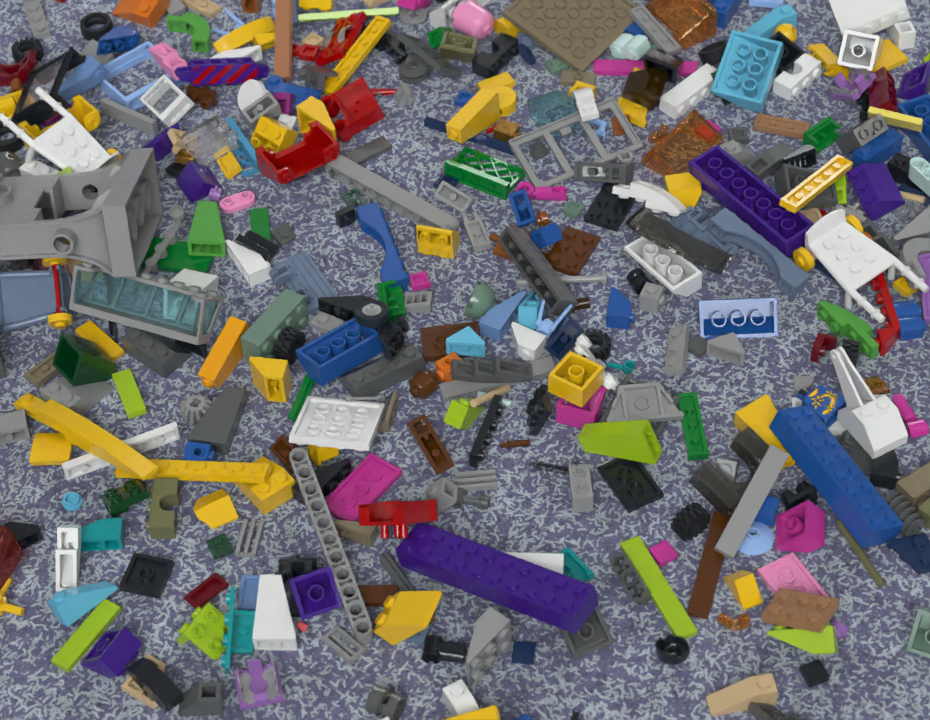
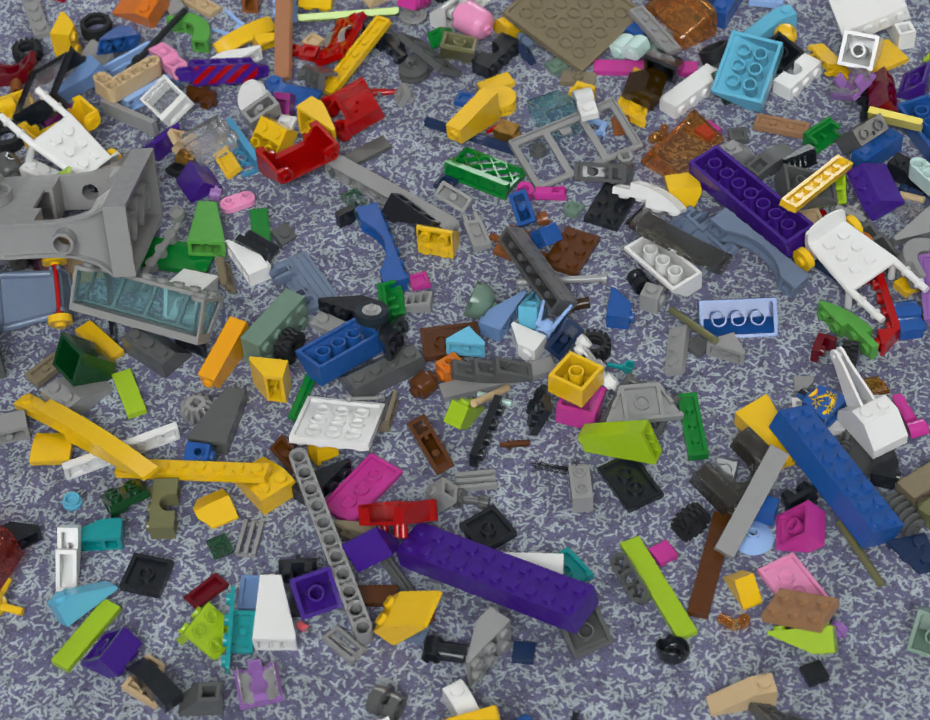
none -> yellow slope [50,11,81,57]
none -> tan beam [93,55,162,103]
none -> black bar [125,8,188,70]
none -> dark tan tile [215,256,236,294]
none -> dark purple slope [342,527,400,573]
none -> black slope [381,193,441,226]
none -> black plate [459,504,517,549]
none -> olive bar [668,307,719,344]

